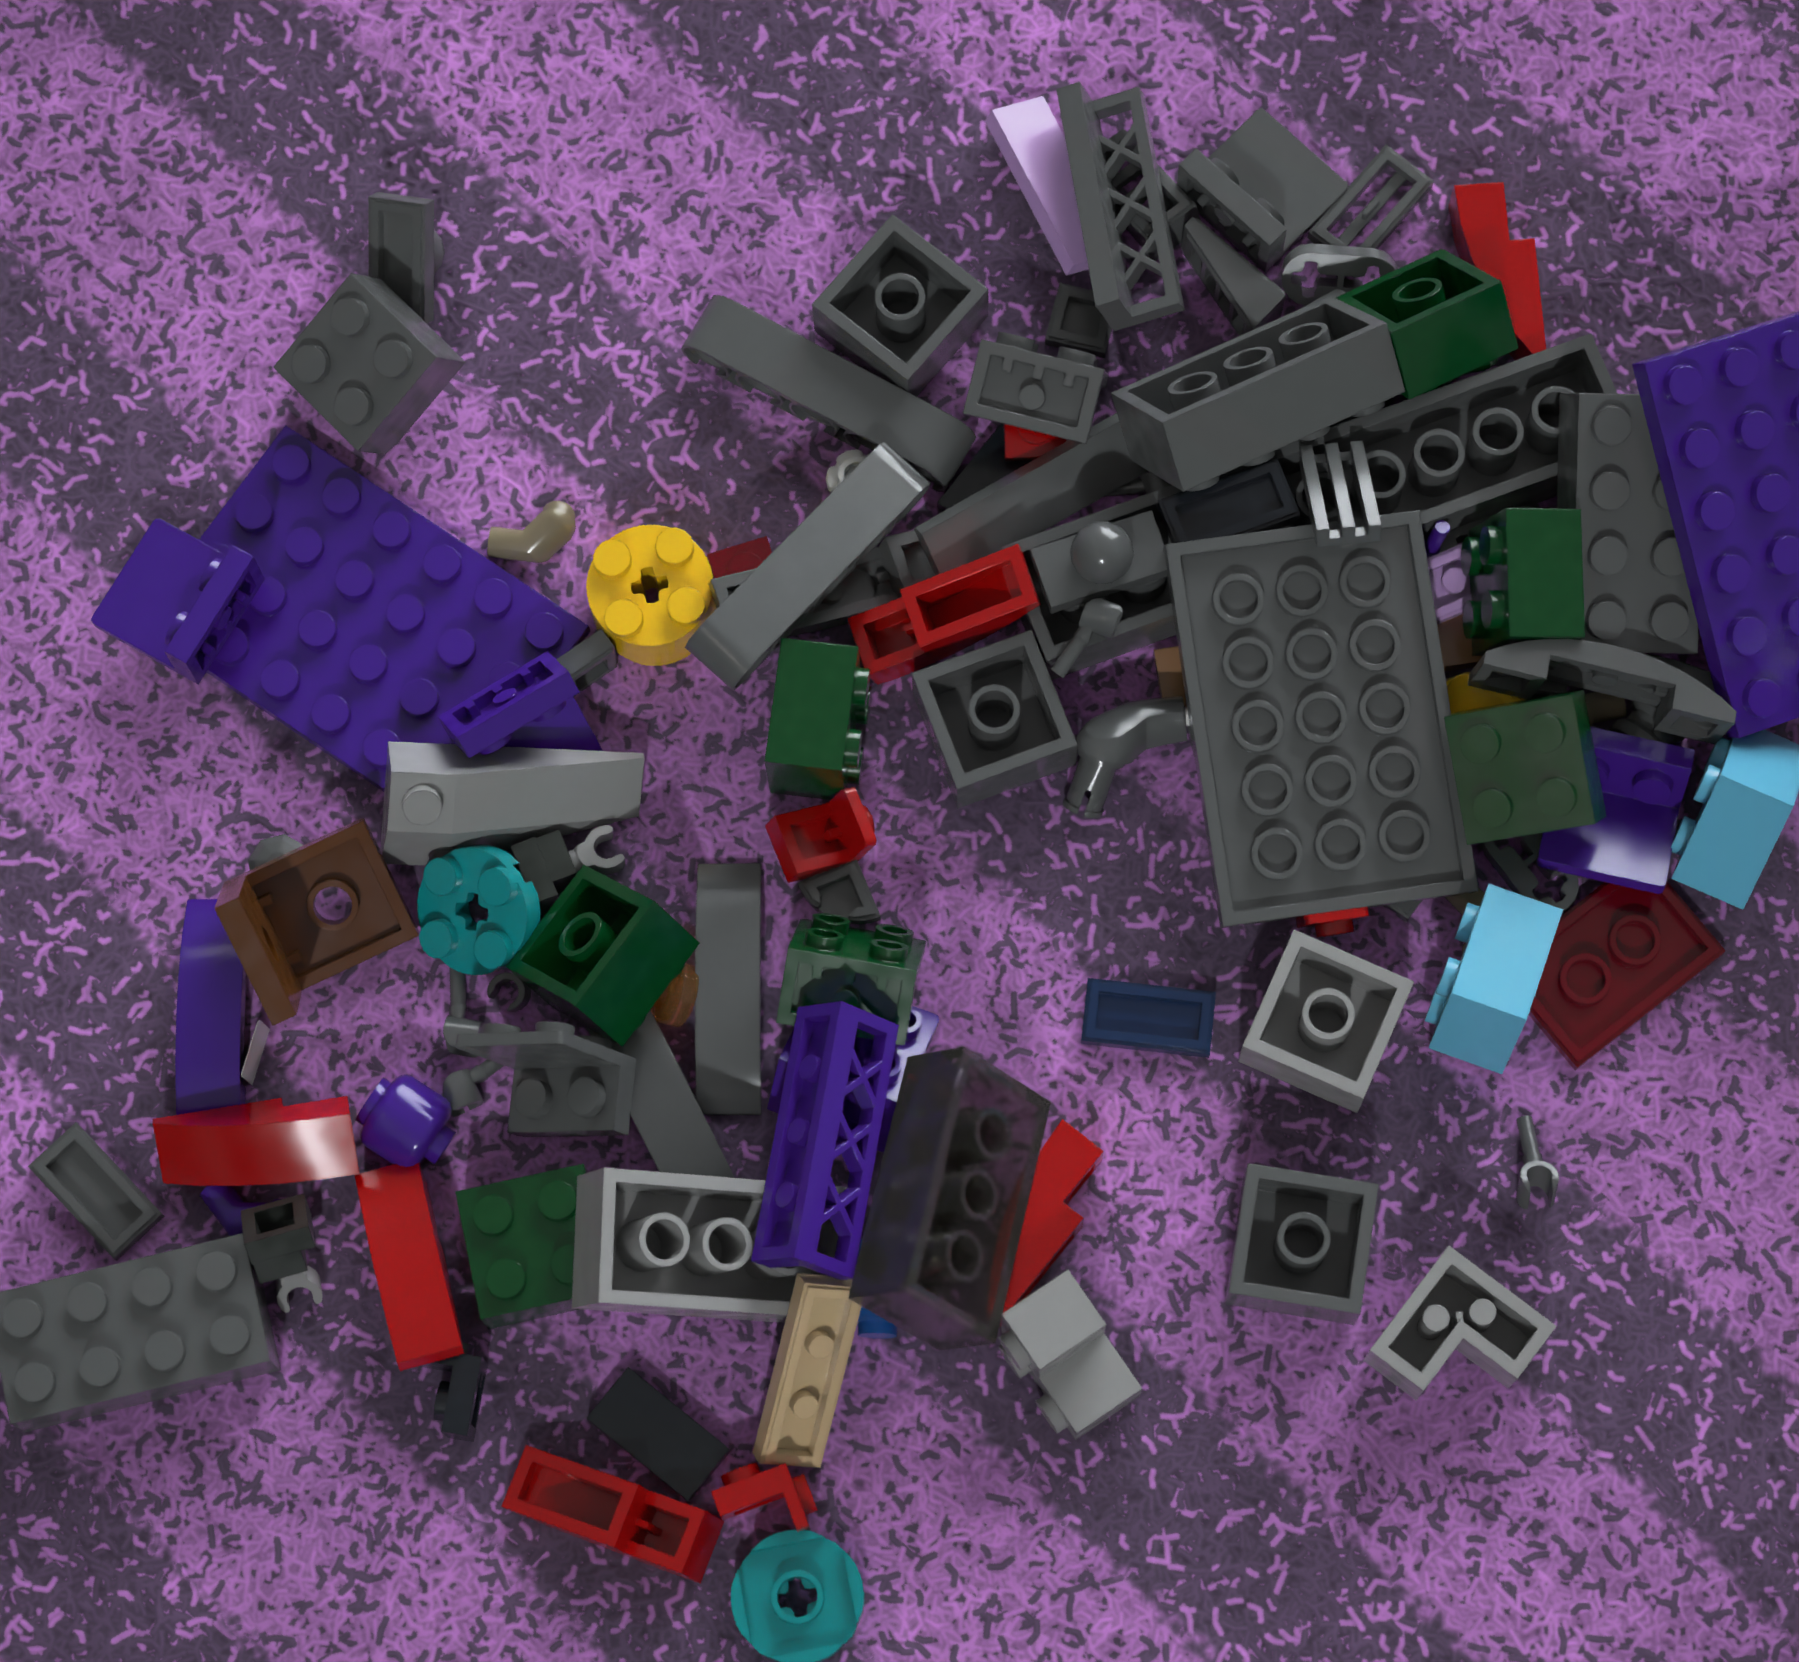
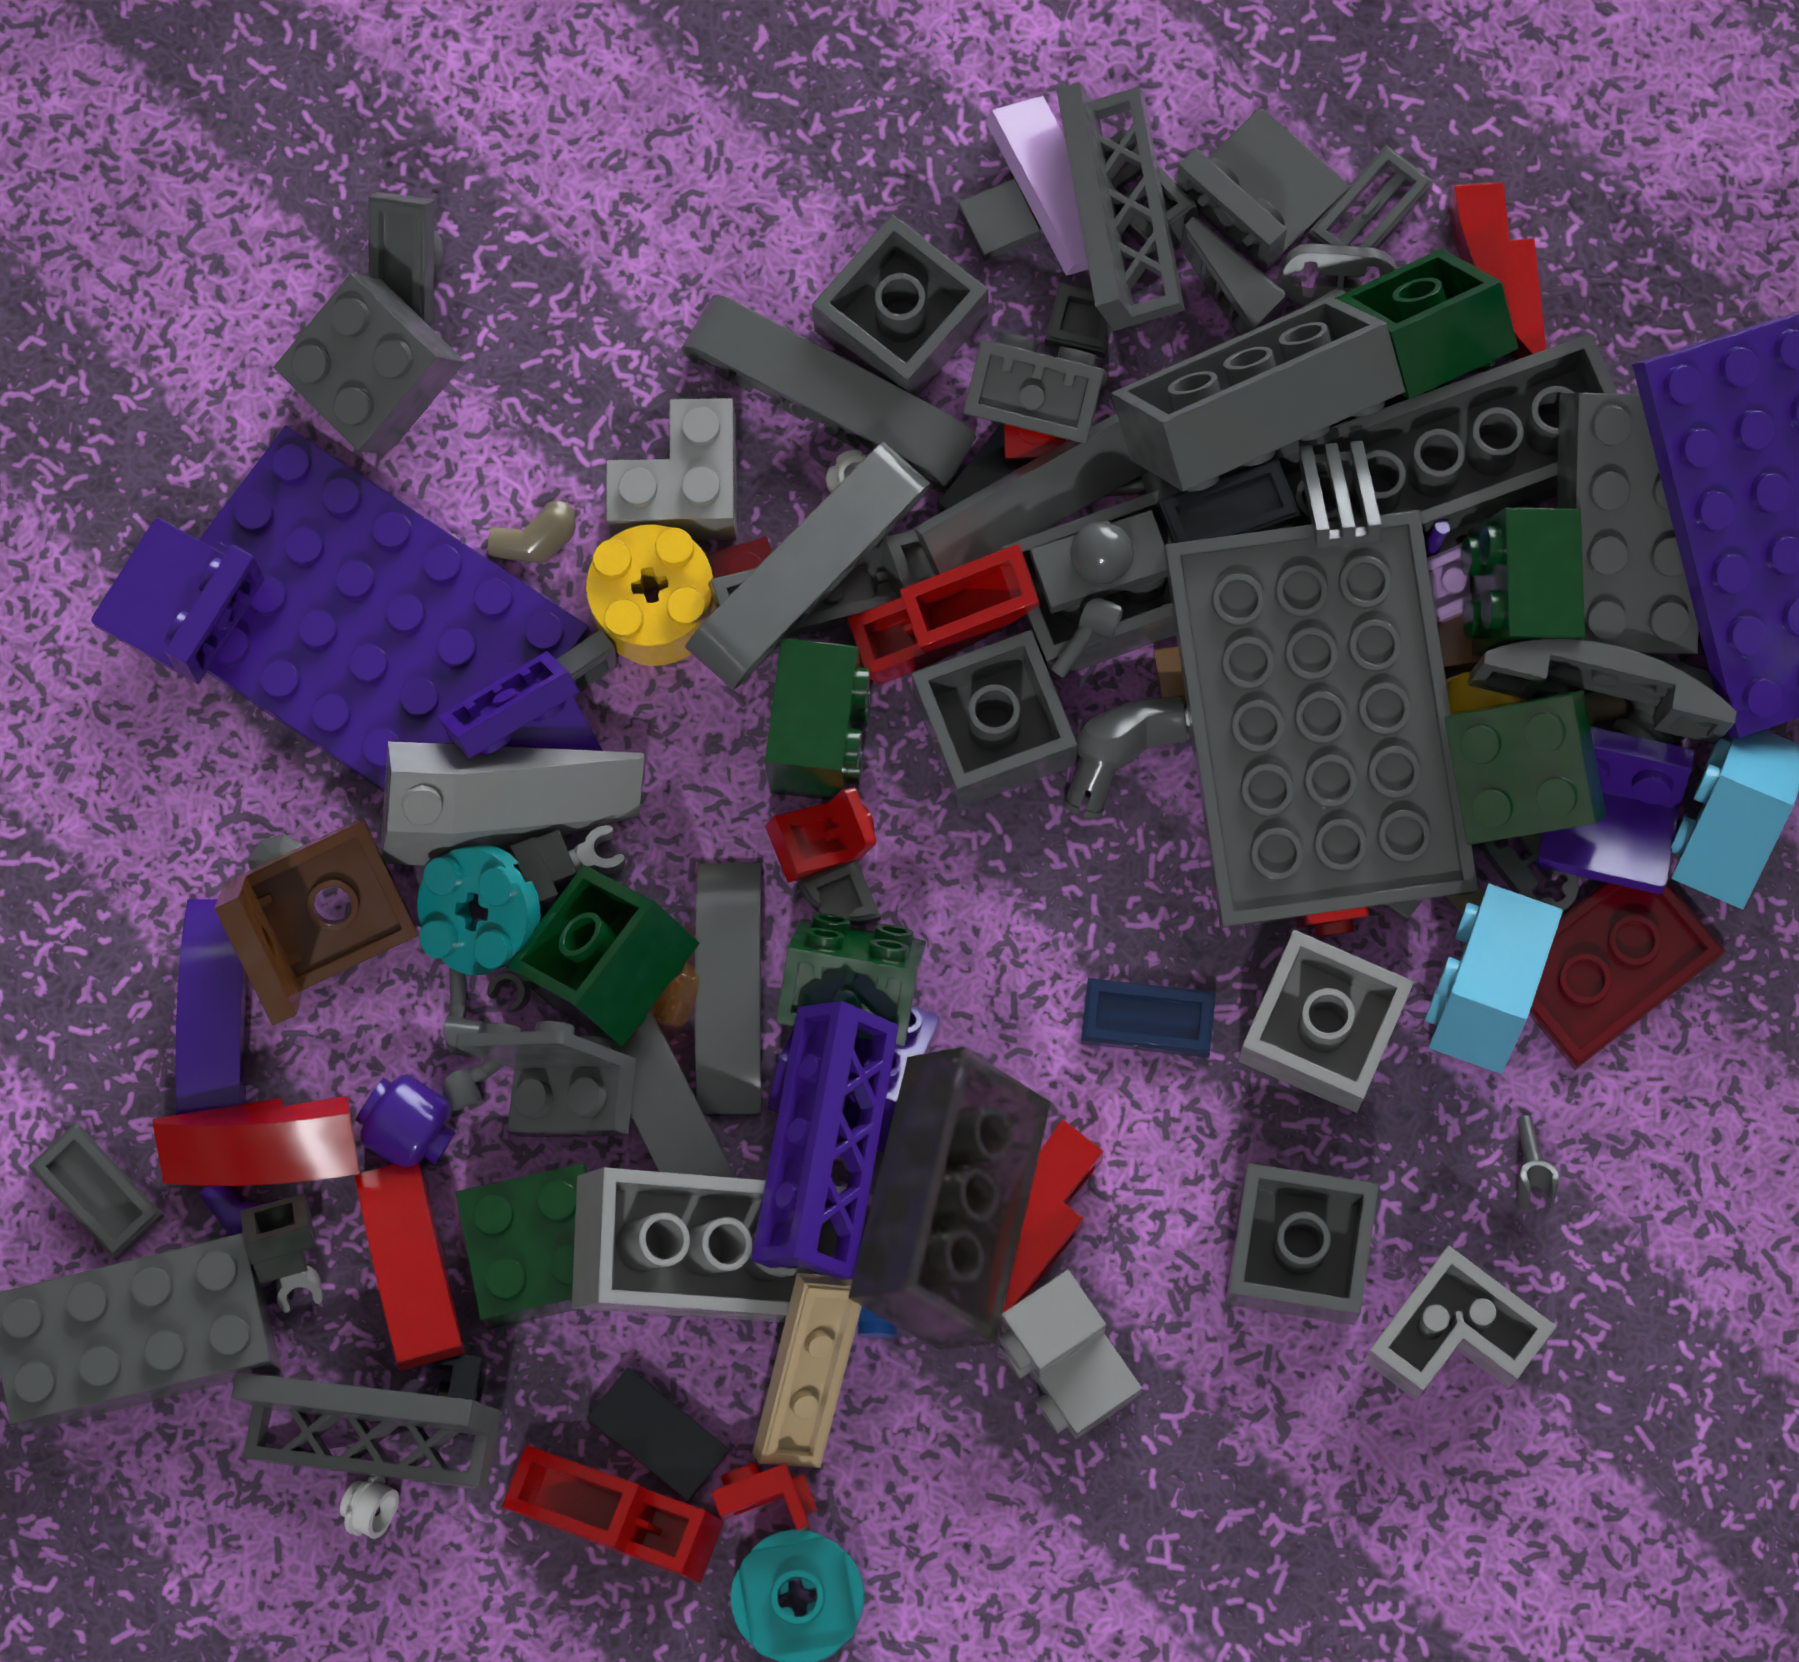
white sticker [241,1020,270,1085] -> none
none -> dark grey fence [231,1372,501,1490]
none -> white plate [340,1476,399,1539]
none -> light grey brick [607,398,737,540]
none -> dark grey tile [959,178,1040,261]

